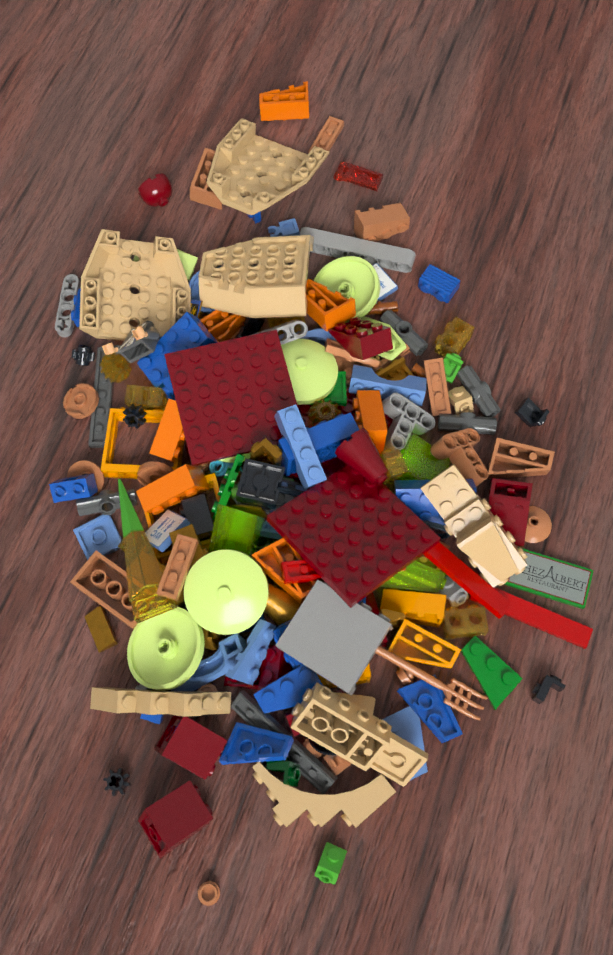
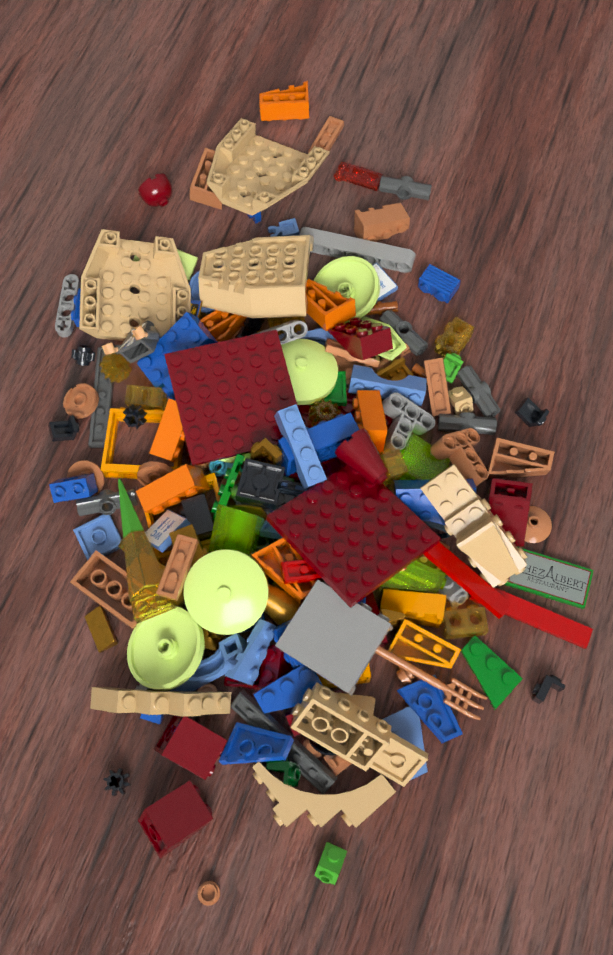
none -> black bracket [48,415,79,442]
none -> dark grey piece [379,176,432,200]

